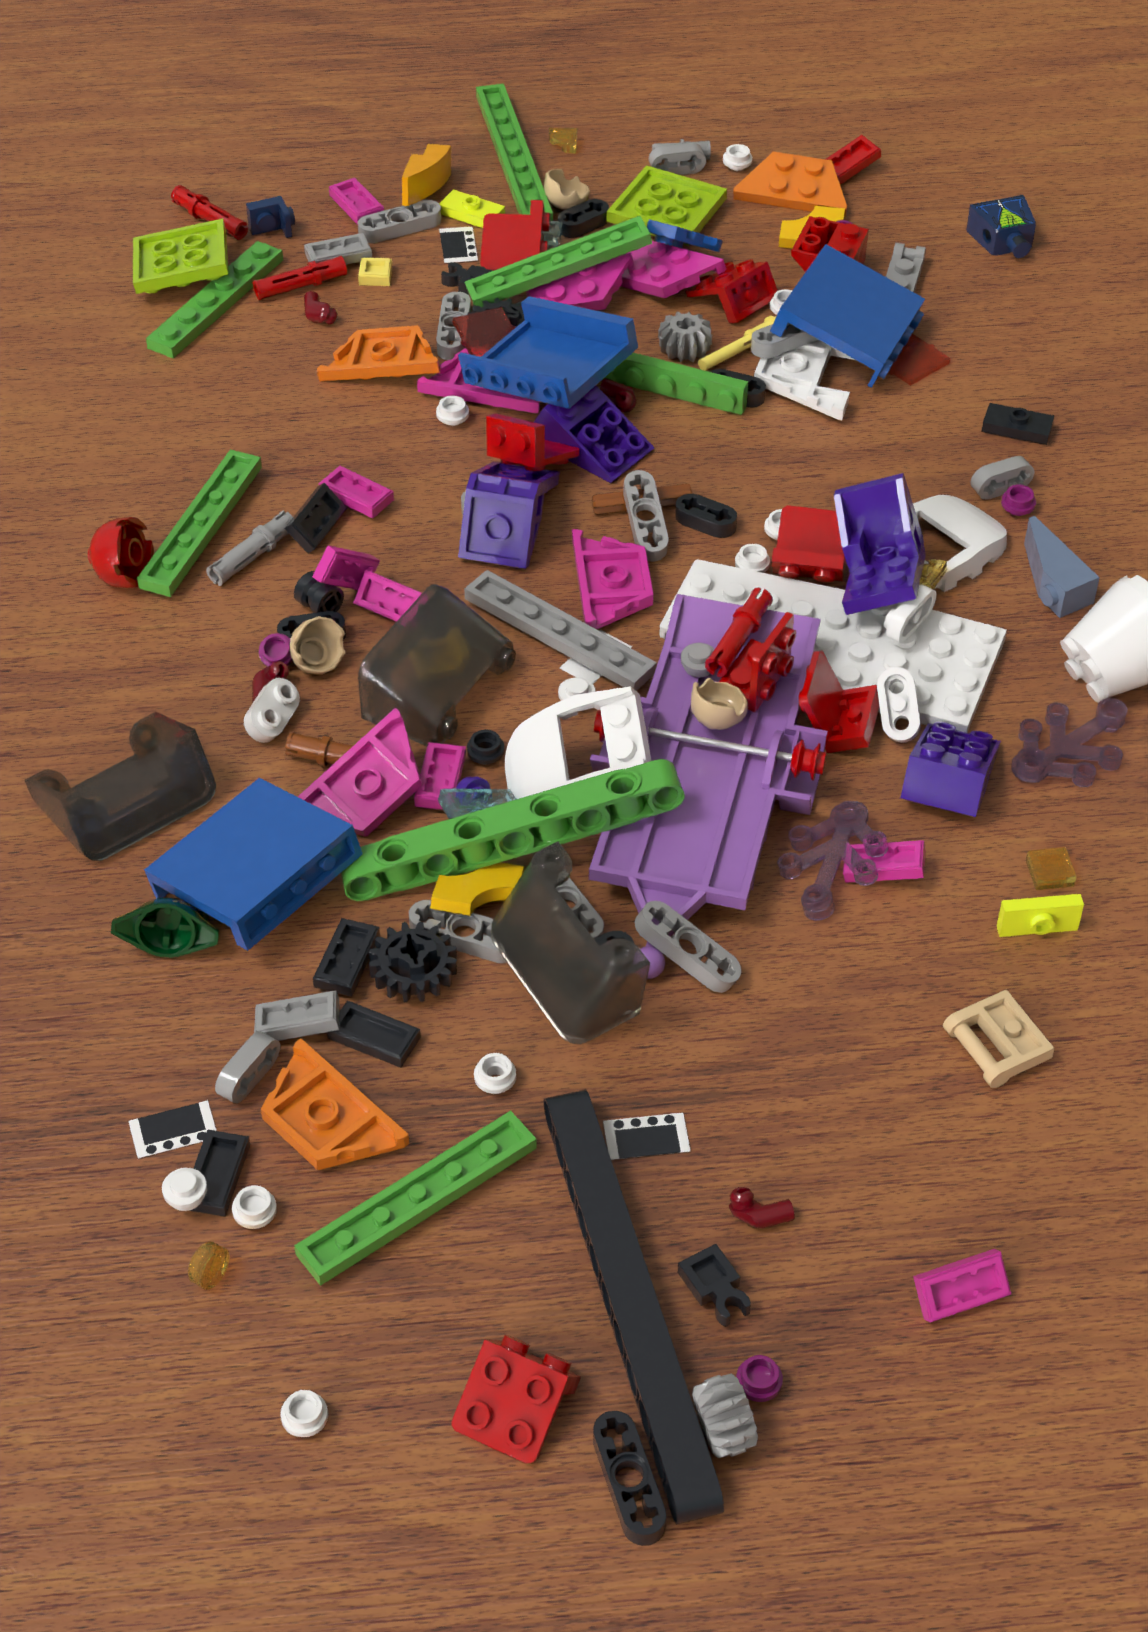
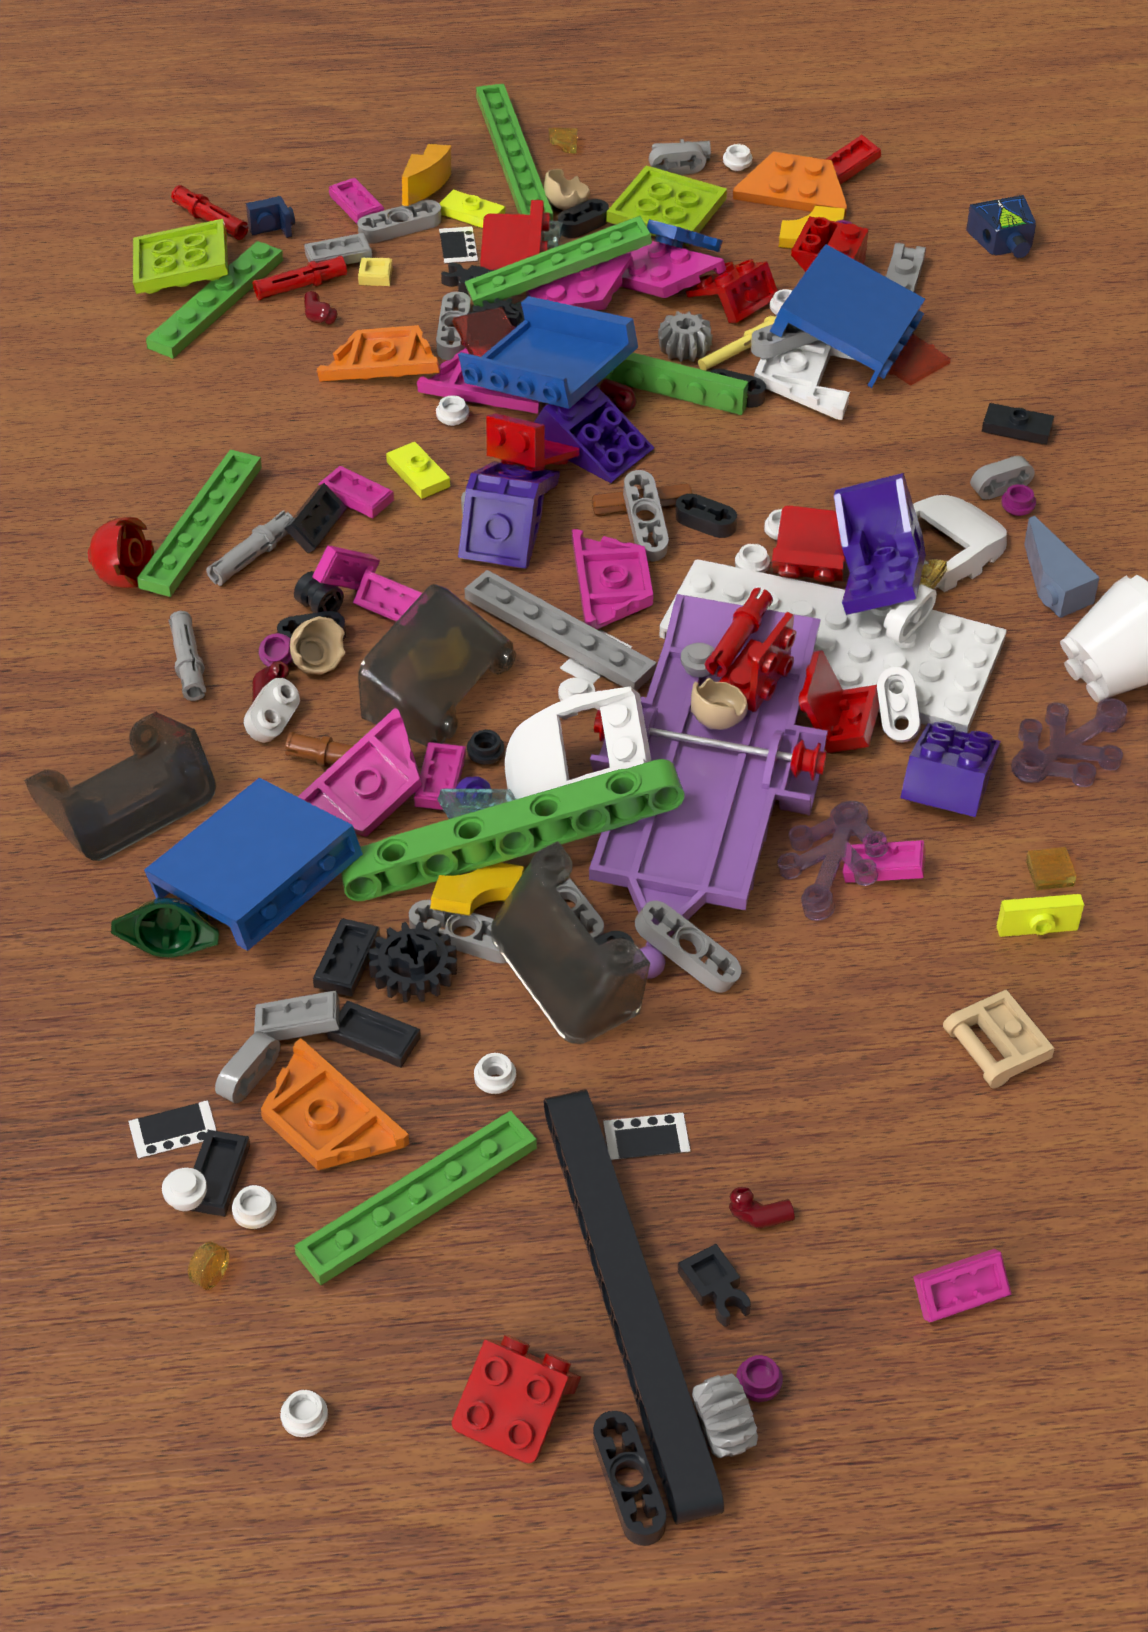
none -> light grey pin [169,611,206,701]
none -> neon yellow plate [386,442,450,499]

